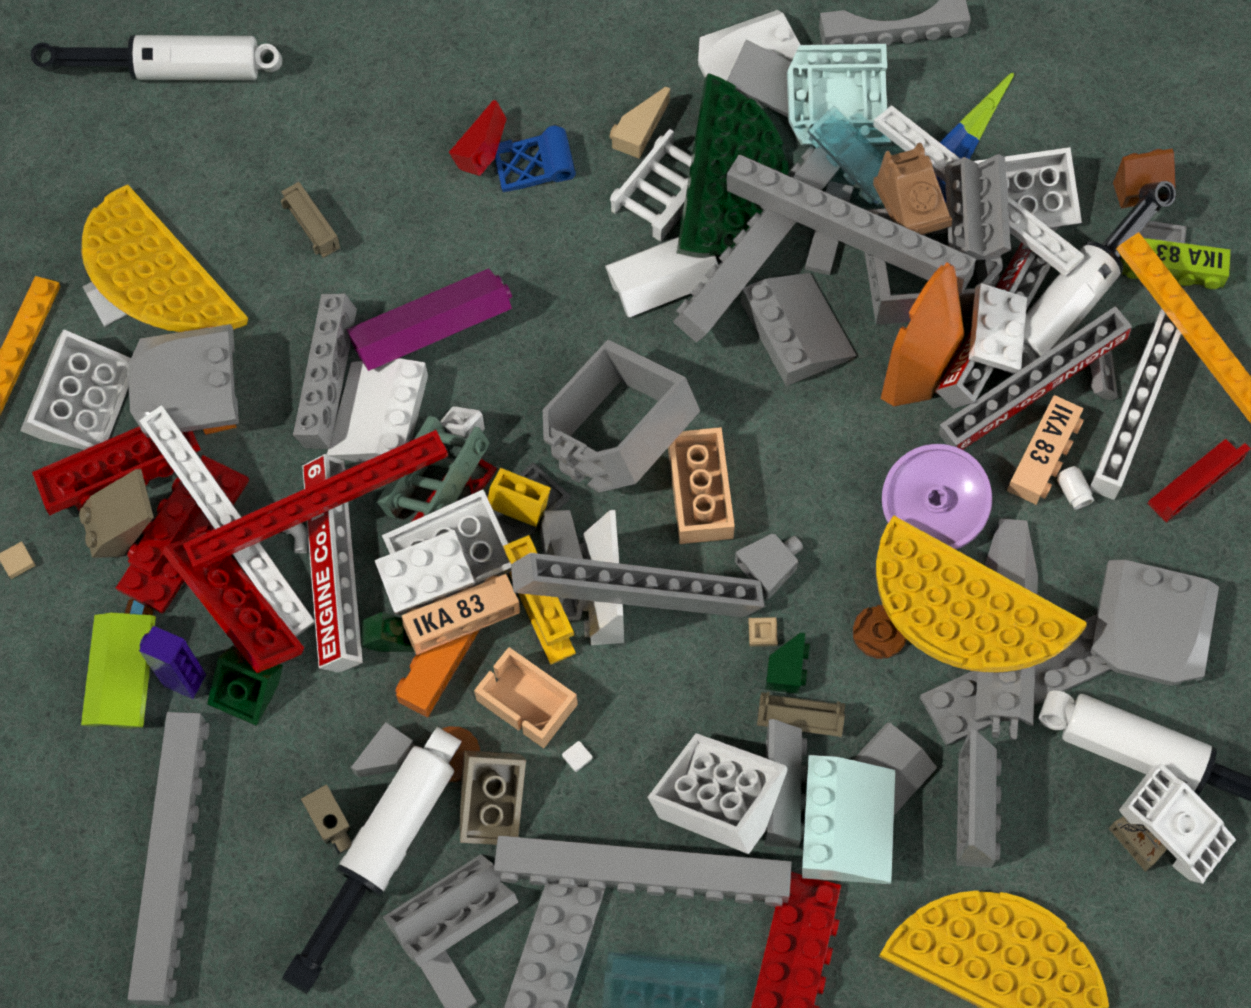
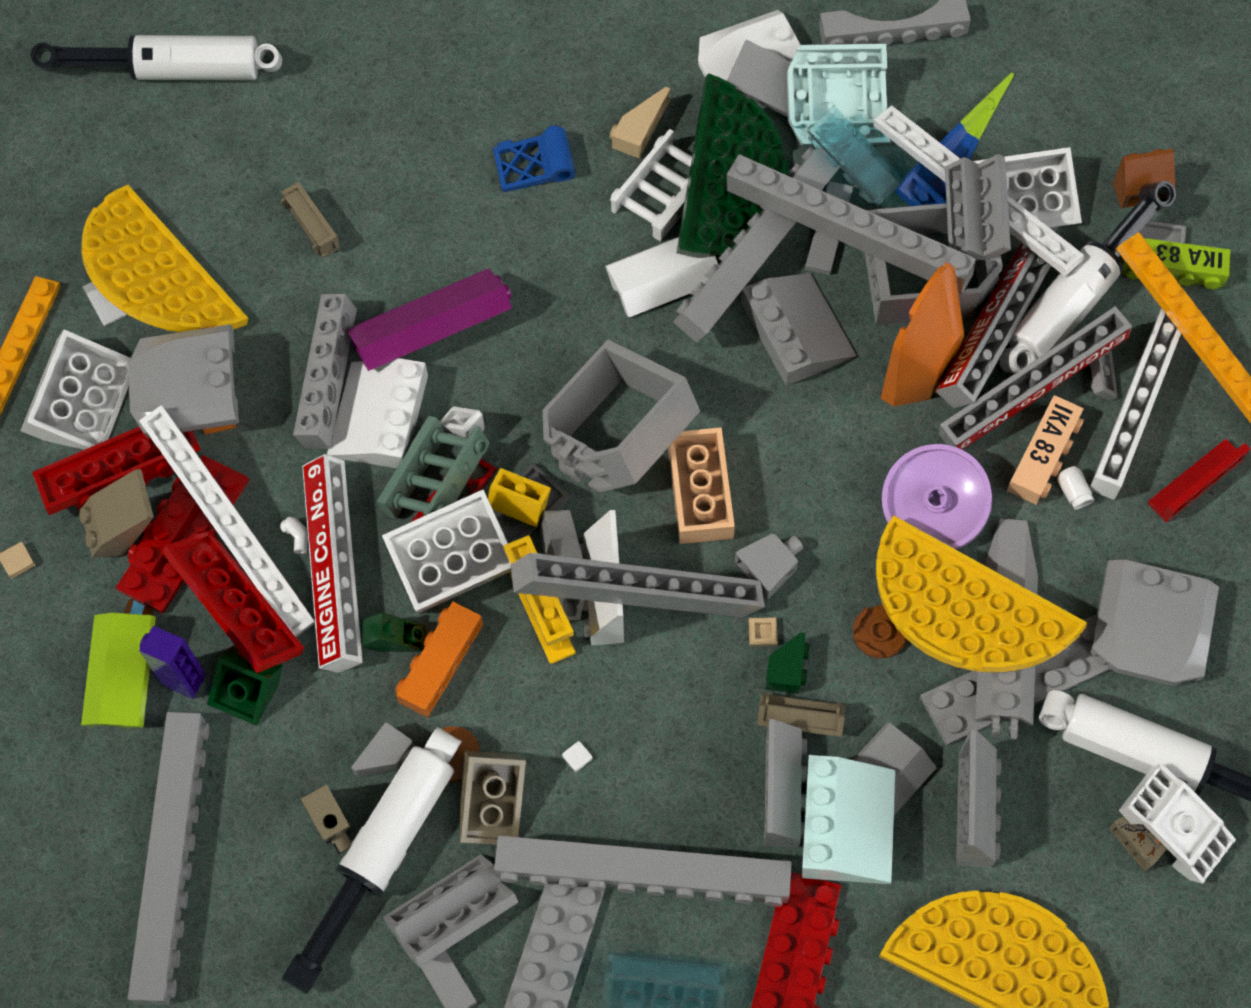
red plate [183,430,448,571] -> none
white brick [375,530,476,615] -> none
light nougat brick [402,574,520,655] -> none
red slope [449,100,507,176] -> none
light nougat piece [474,647,578,749] -> none
white slope [648,733,788,854] -> none
medium nougat piece [873,142,952,235] -> none
white plate [969,283,1027,373] -> none

